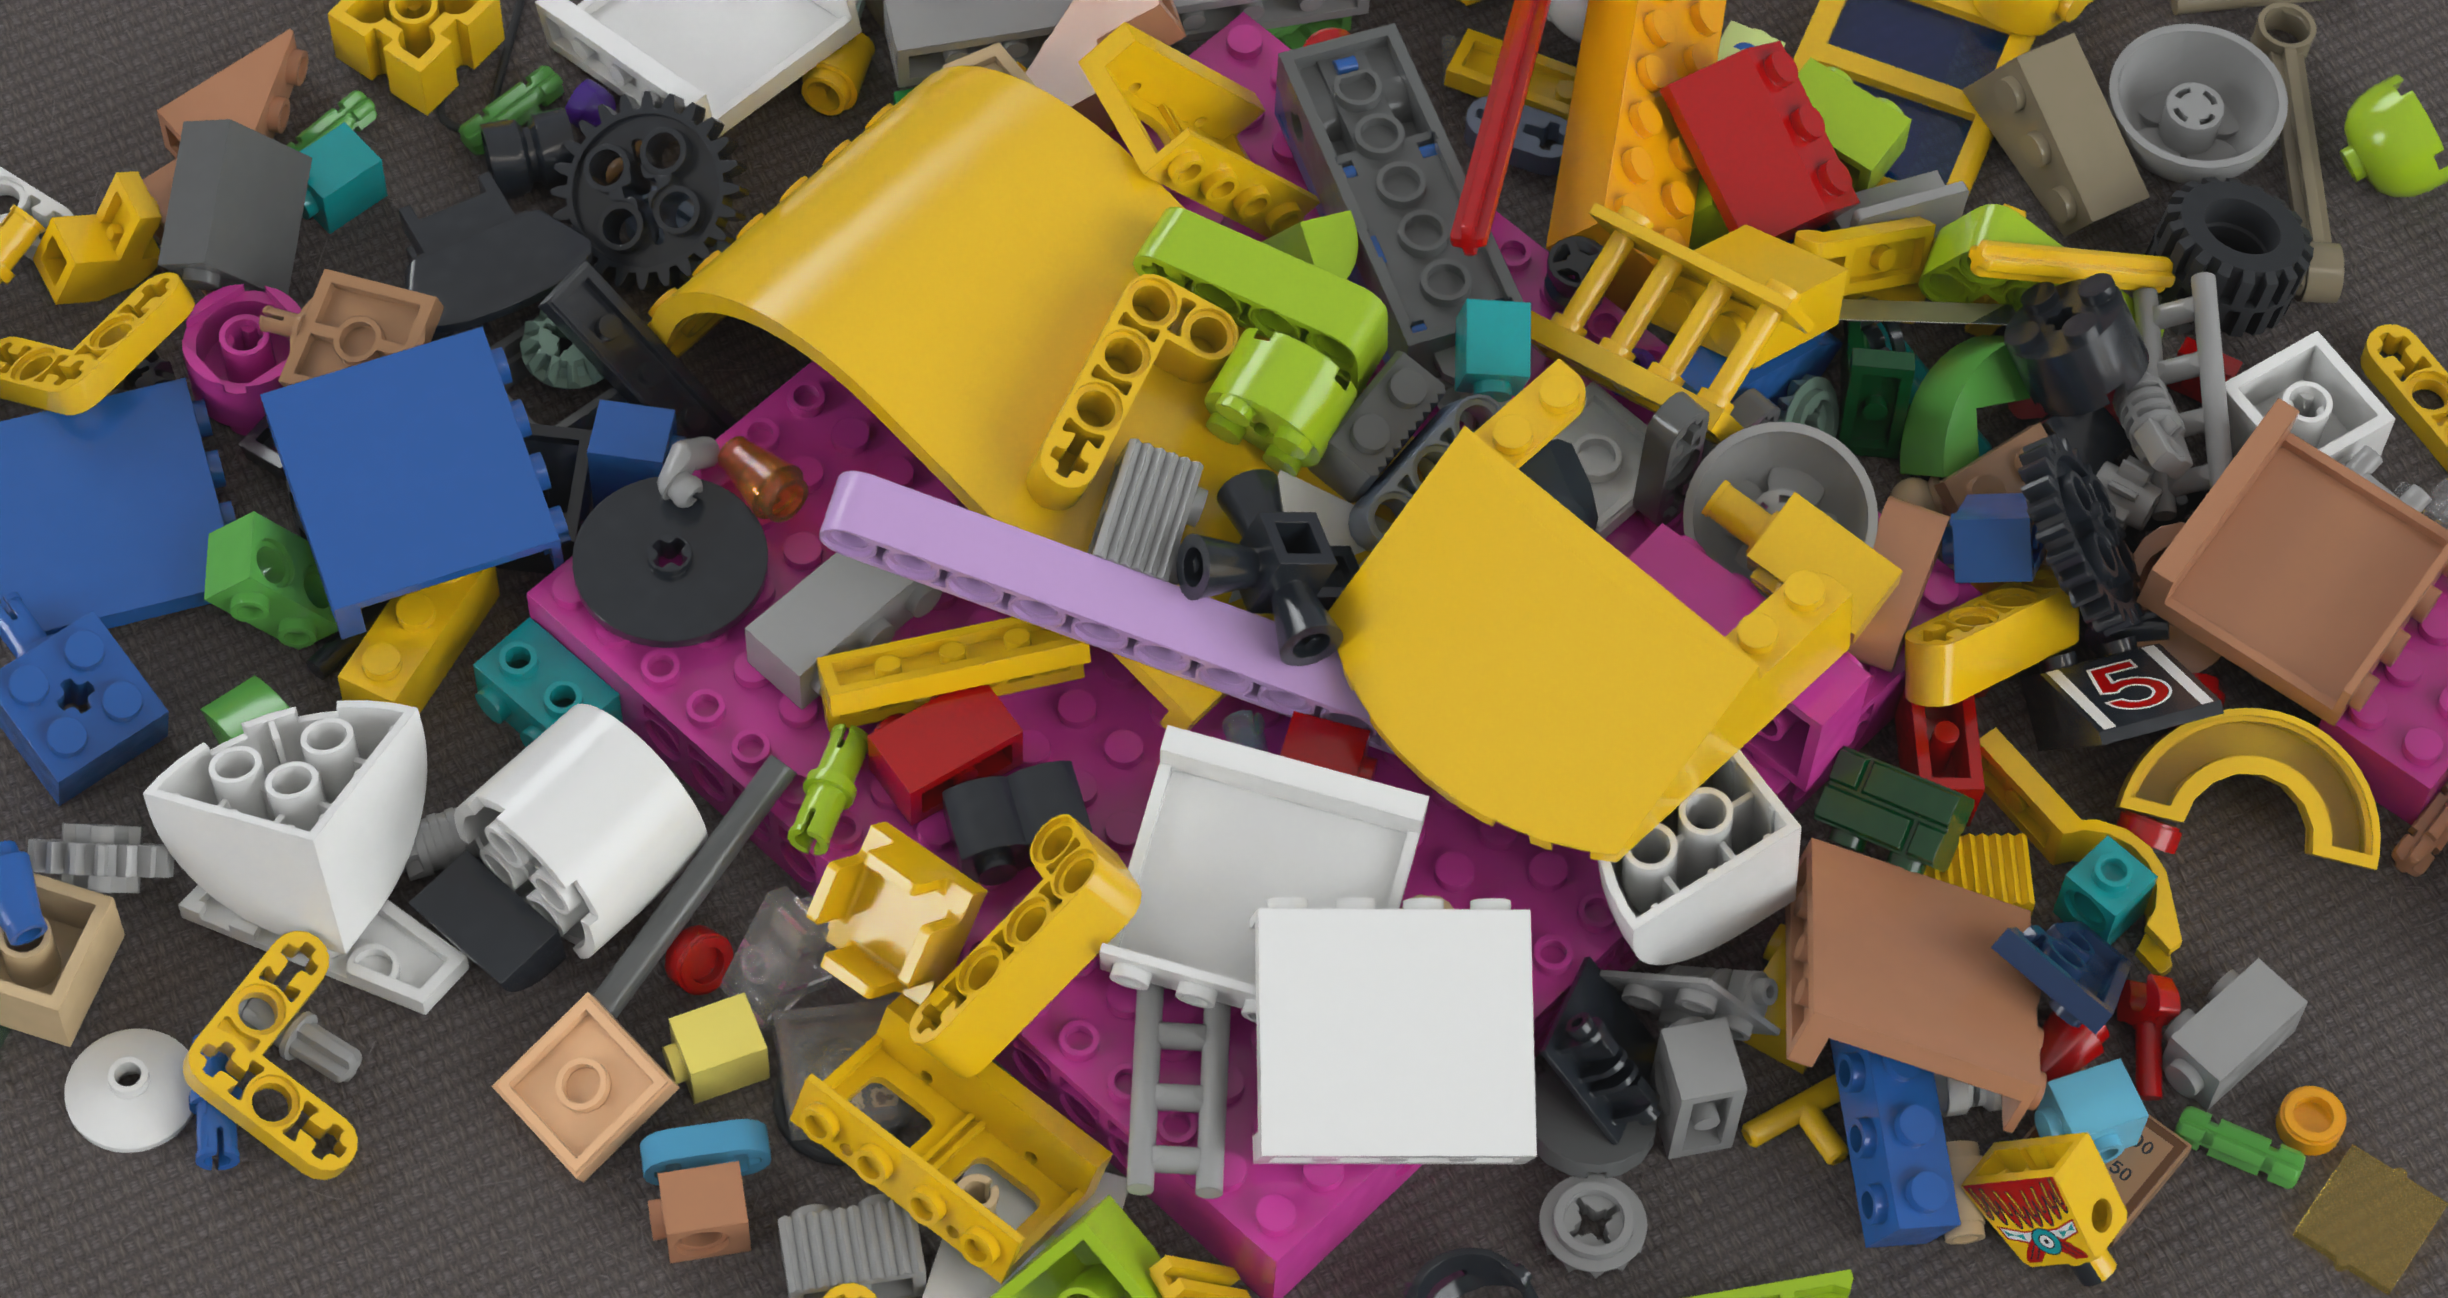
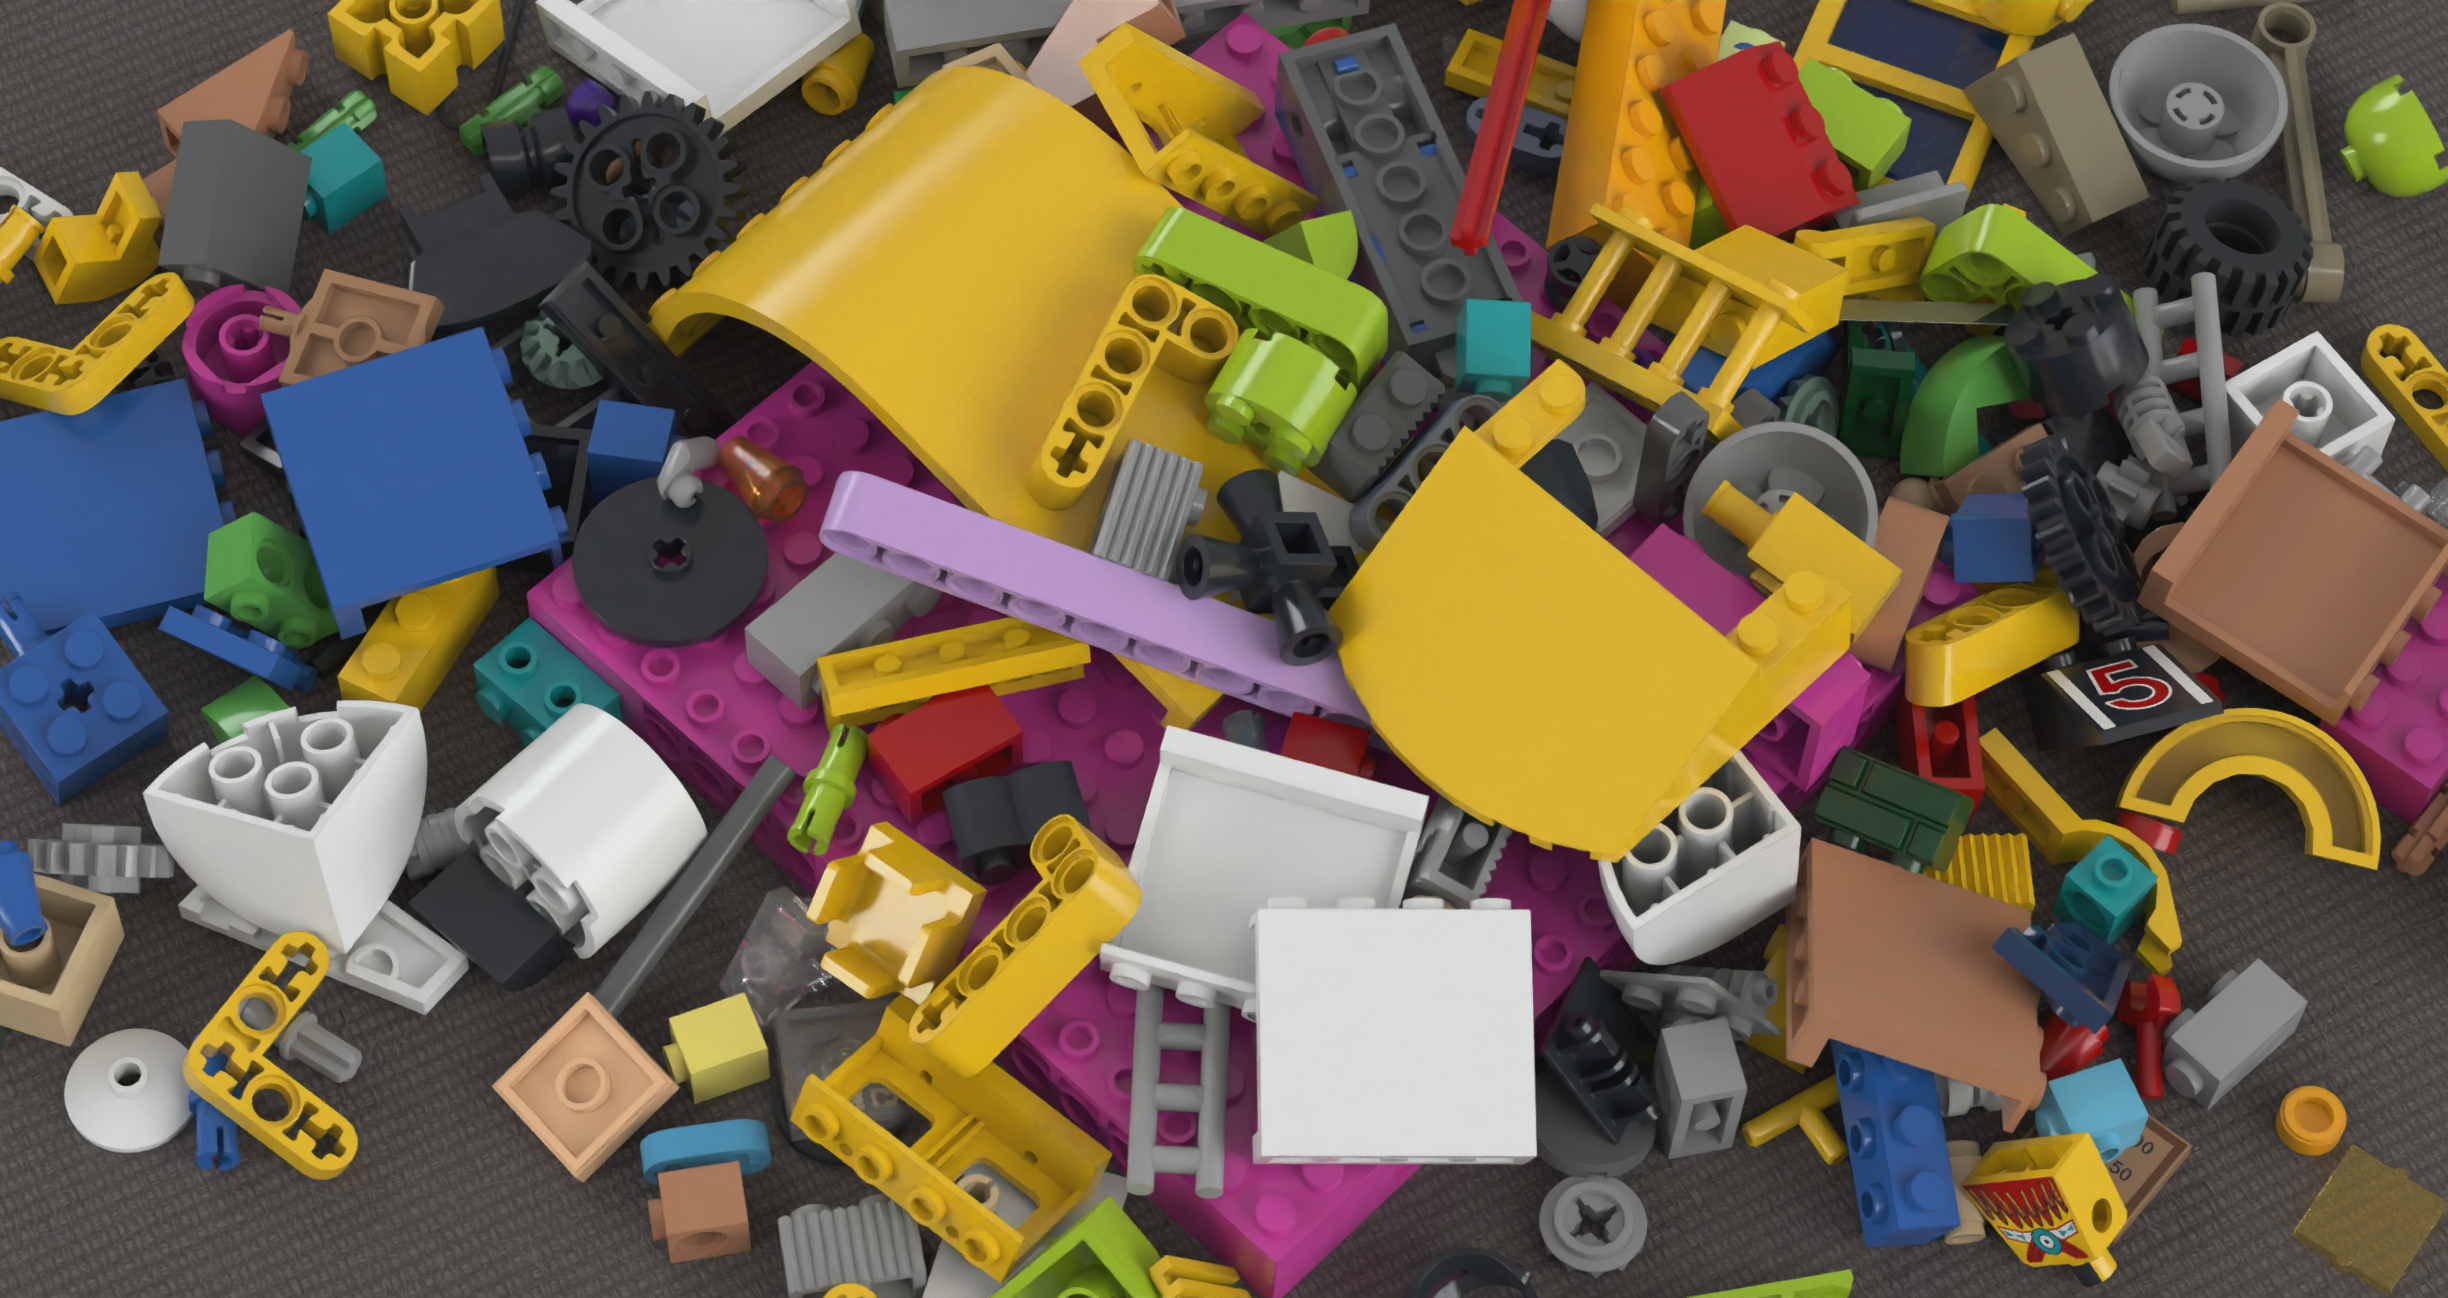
red tile [665,925,734,995] -> none
yellow axle [1968,240,2176,293] -> none
bright green axle [2174,1106,2306,1189] -> none
none -> blue plate [158,605,318,692]
none -> light grey brick [1402,795,1512,909]

